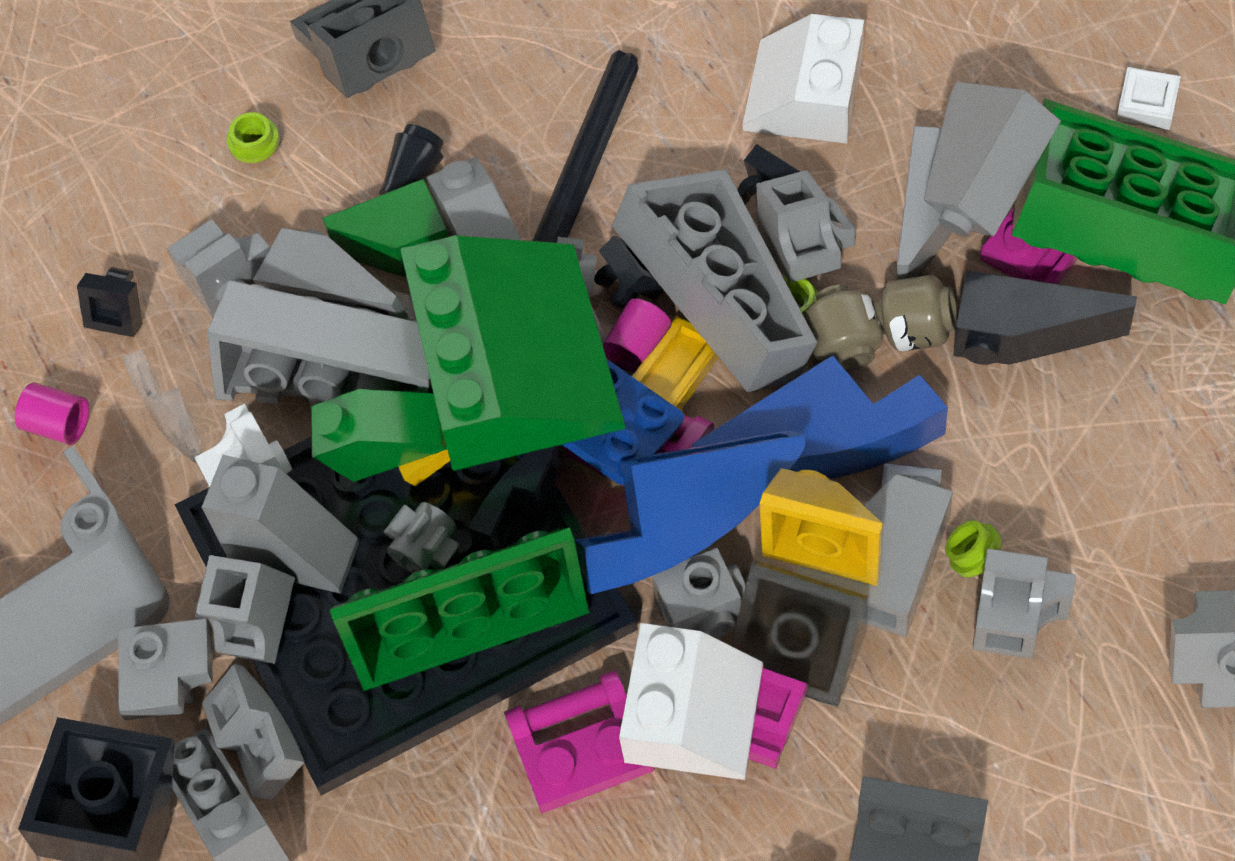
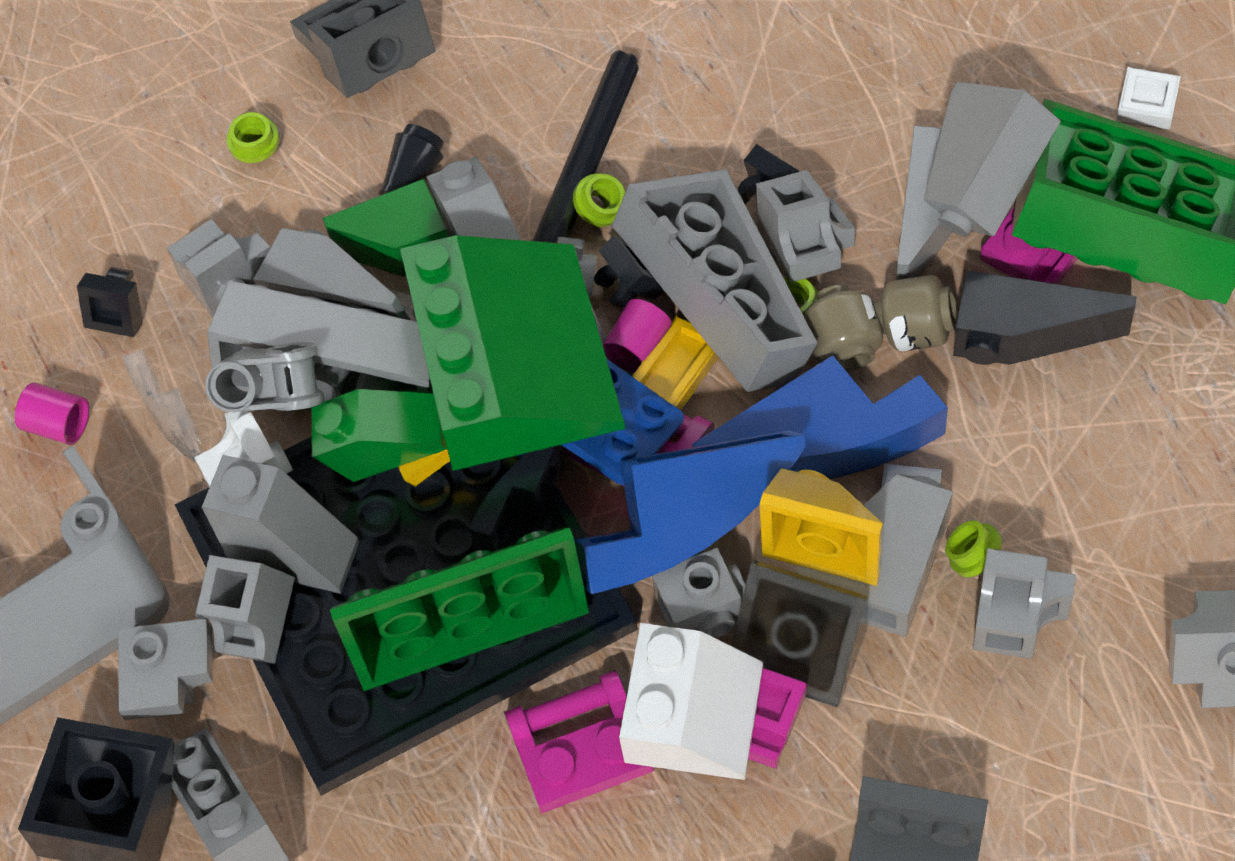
light grey slope [202,664,305,801] -> none
light grey gear [384,502,460,573] -> none
white slope [742,14,864,144] -> none
none -> light grey piece [205,342,325,413]
none -> lime plate [573,174,625,227]

